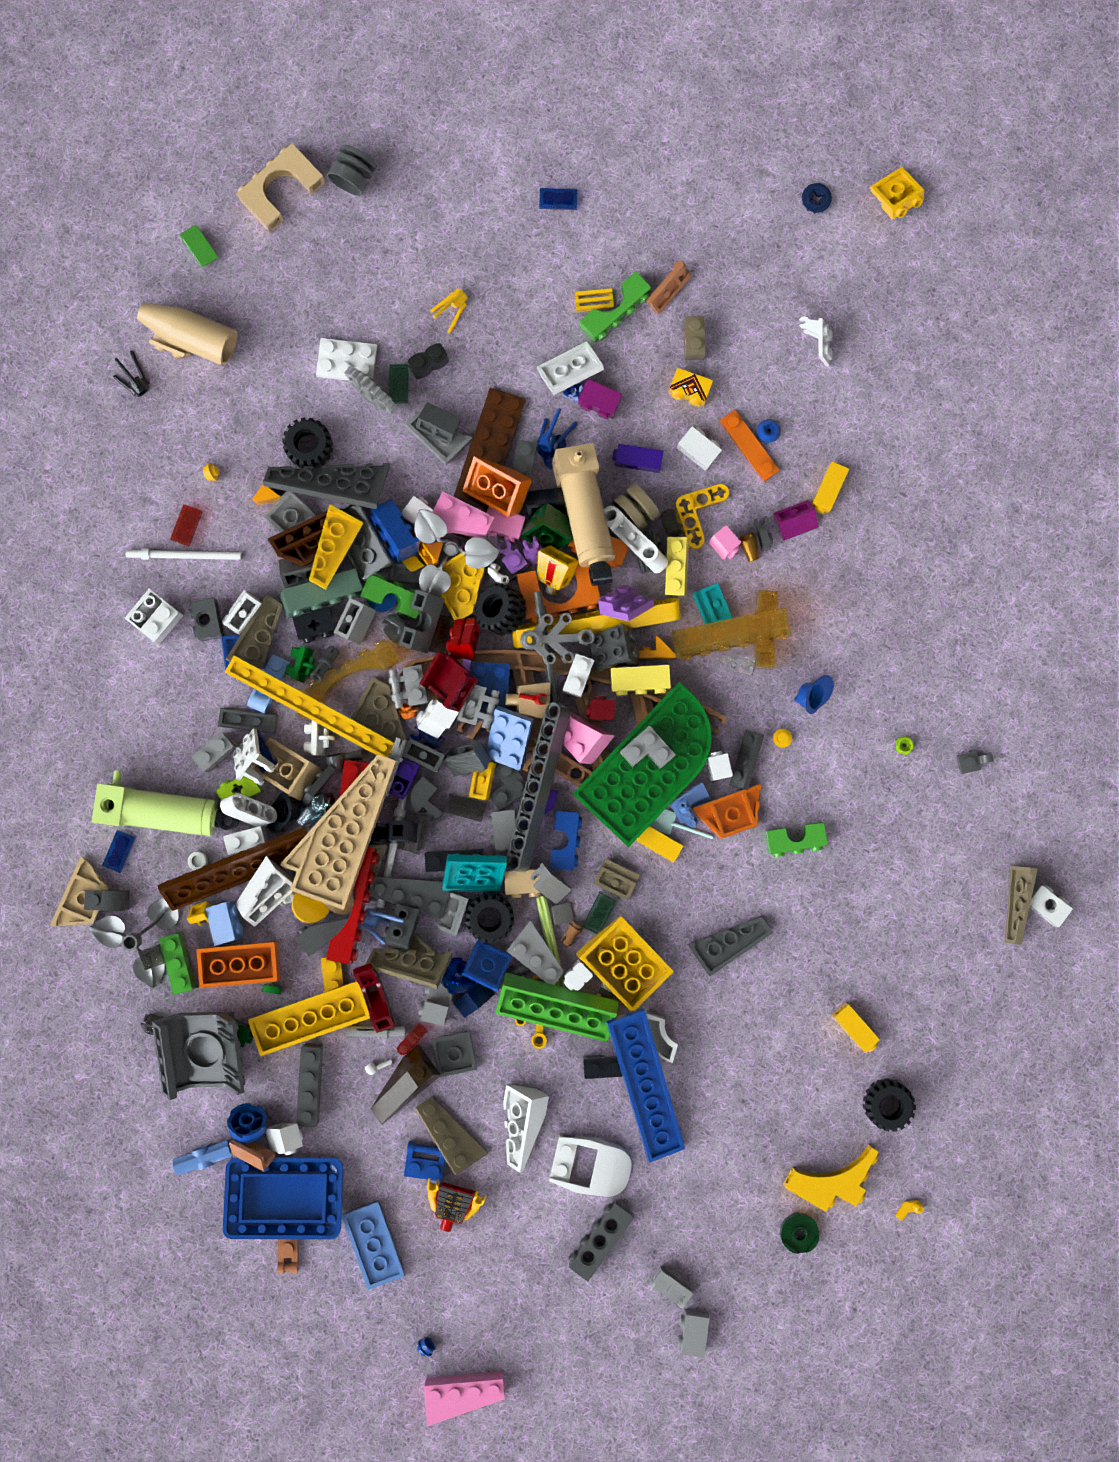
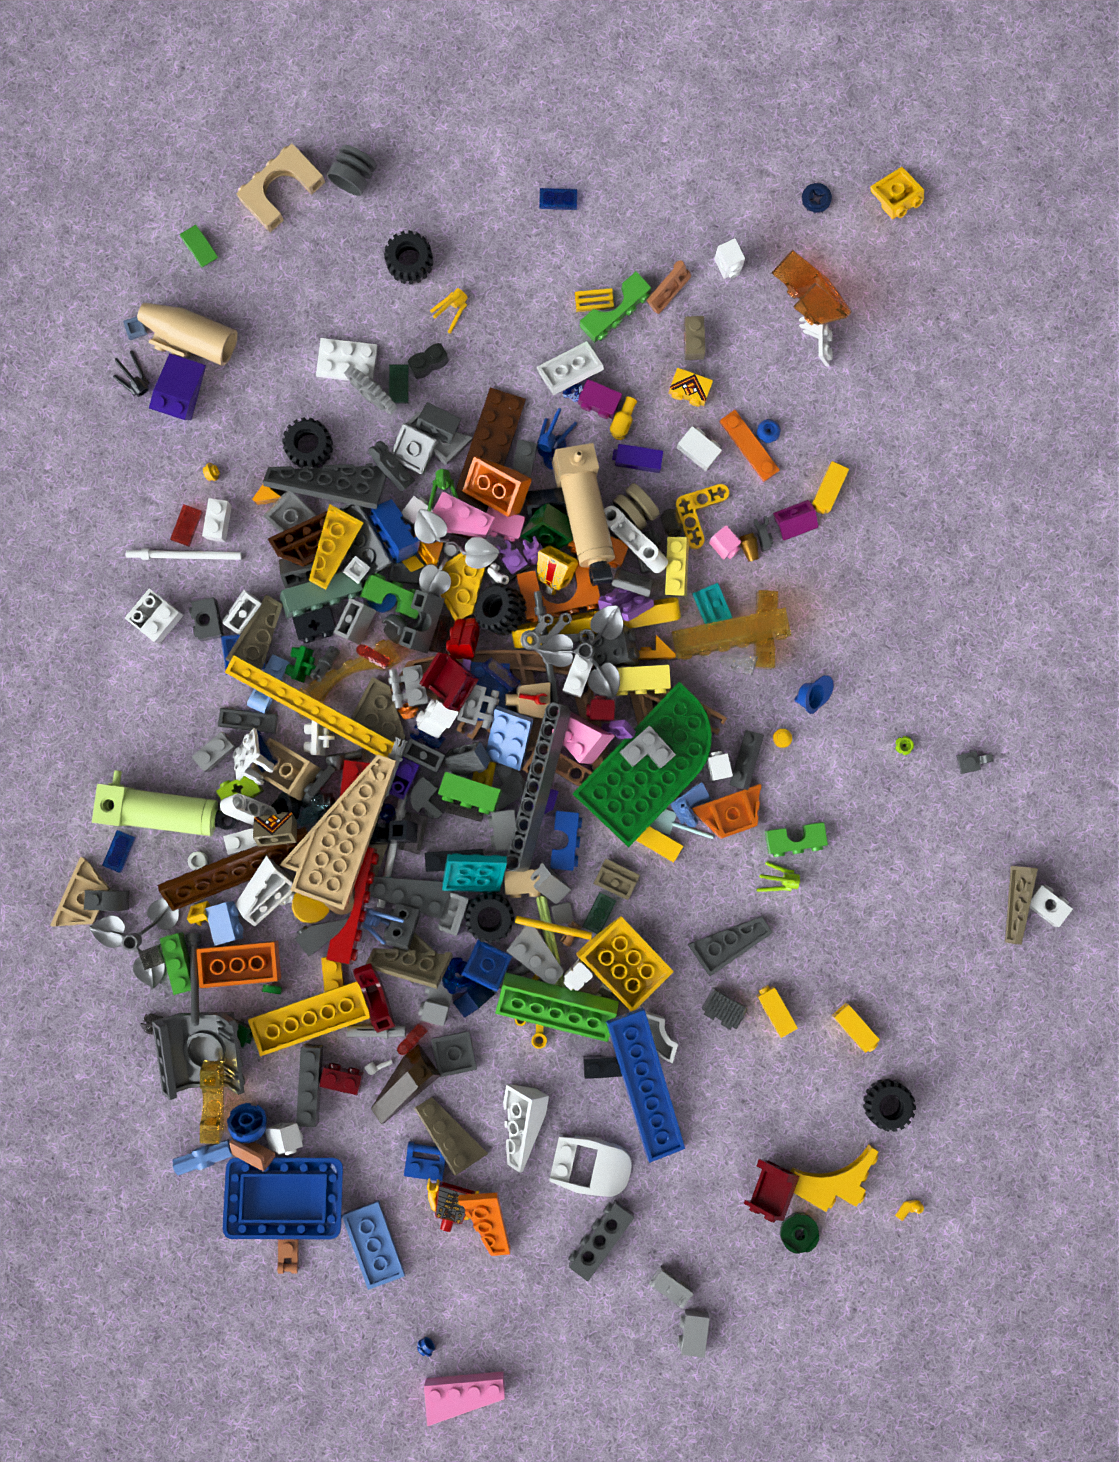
none -> sand blue tile [123,316,148,340]
none -> dark purple slope [149,353,206,420]
none -> dark grey piece [186,933,202,1026]
none -> clear yellow arch [200,1060,224,1144]
none -> white brick [202,498,232,542]
none -> dark tan brick [253,812,297,847]
none -> dark red brick [319,1063,364,1095]
none -> white plate [343,556,371,584]
none -> clear red bar [356,644,391,670]
none -> dark grey hinge [368,441,415,492]
none -> clear blue plate [379,803,396,823]
none -> black tyre [384,230,433,285]
none -> tile [391,423,438,475]
none -> bright green plant [427,469,458,511]
none -> bright green brick [438,772,502,815]
none -> orange wing [458,1192,511,1256]
none -> clear blue slope [482,657,520,692]
none -> yellow bar [515,915,592,940]
none -> flat silver plant [538,605,623,698]
none -> medium lavender plate [601,720,636,739]
none -> yellow arm [610,396,637,440]
none -> light grey tile [612,568,653,597]
none -> dark grey brick [702,988,748,1030]
none -> white brick [714,238,745,279]
none -> dark red panel [744,1159,800,1223]
none -> lime plant [756,862,800,892]
none -> yellow brick [756,985,798,1038]
none -> clear orange windscreen [772,249,852,326]

